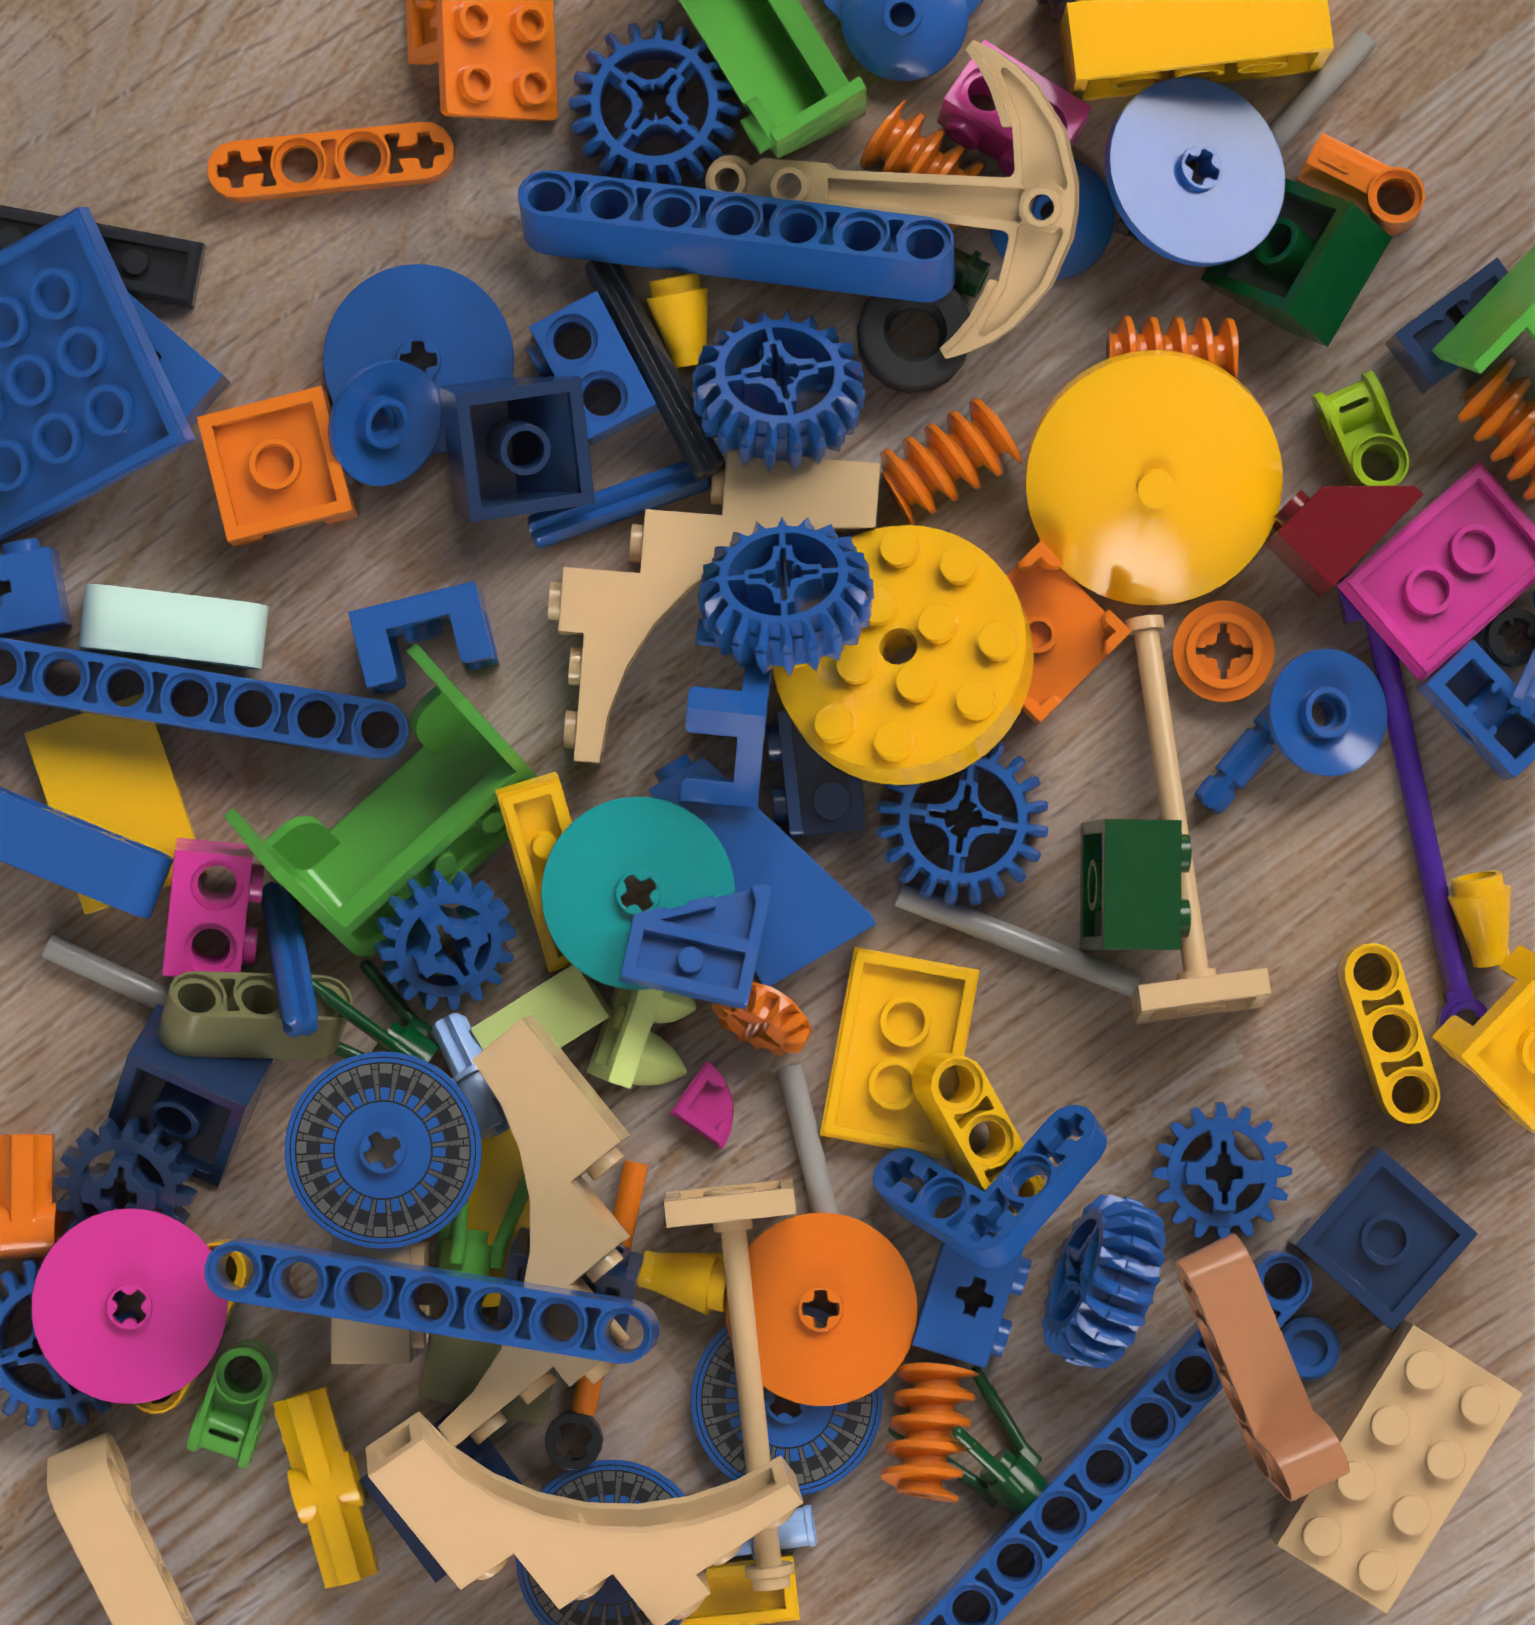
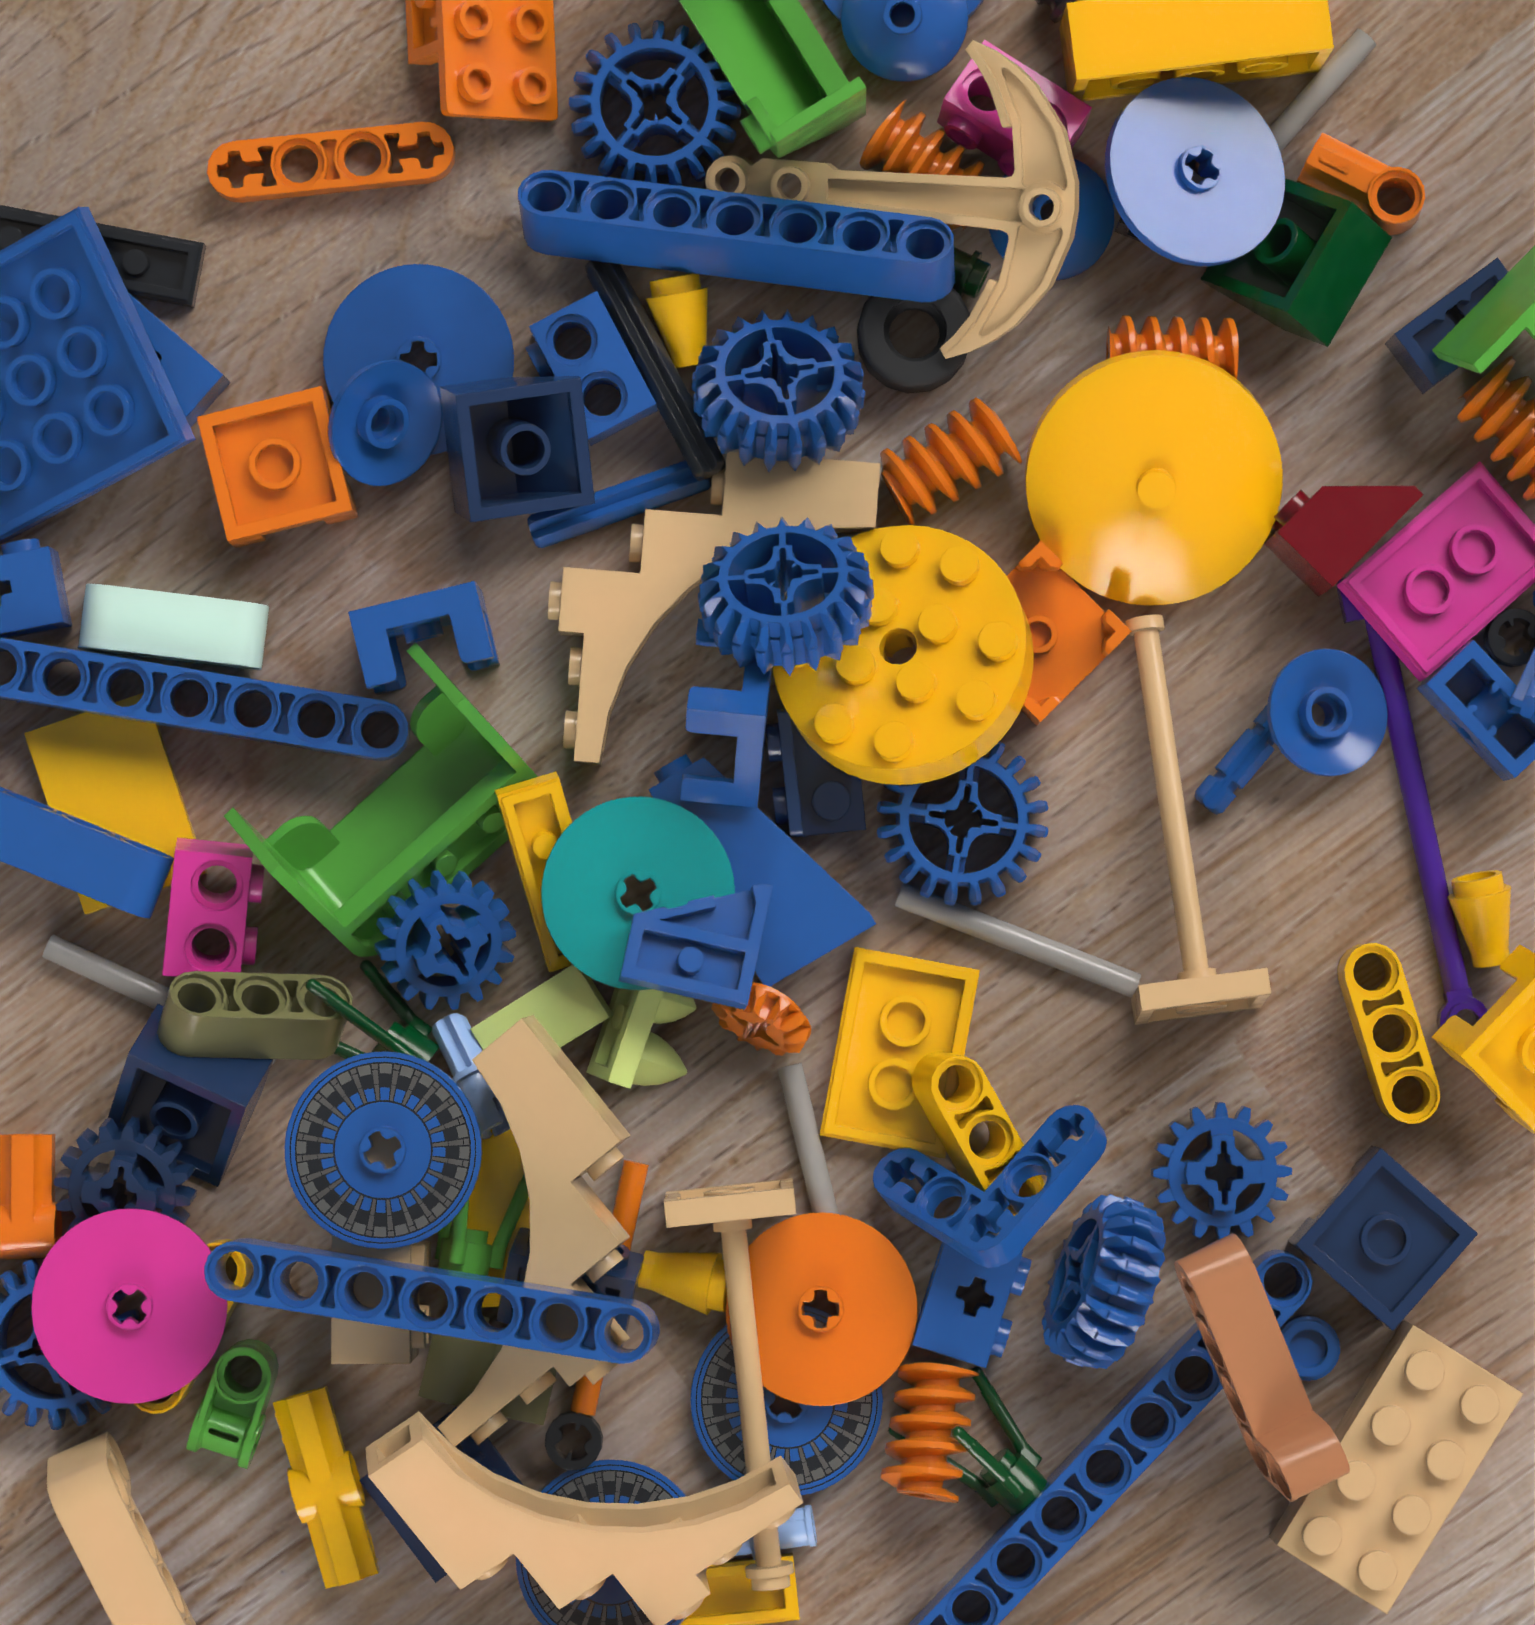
blue axle [261,882,319,1038] -> none
dark pink tile [670,1060,734,1149] -> none
dark green slope [1080,819,1192,951] -> none
orange gear [1171,600,1275,703] -> none
lime piece [1311,370,1410,486] -> none

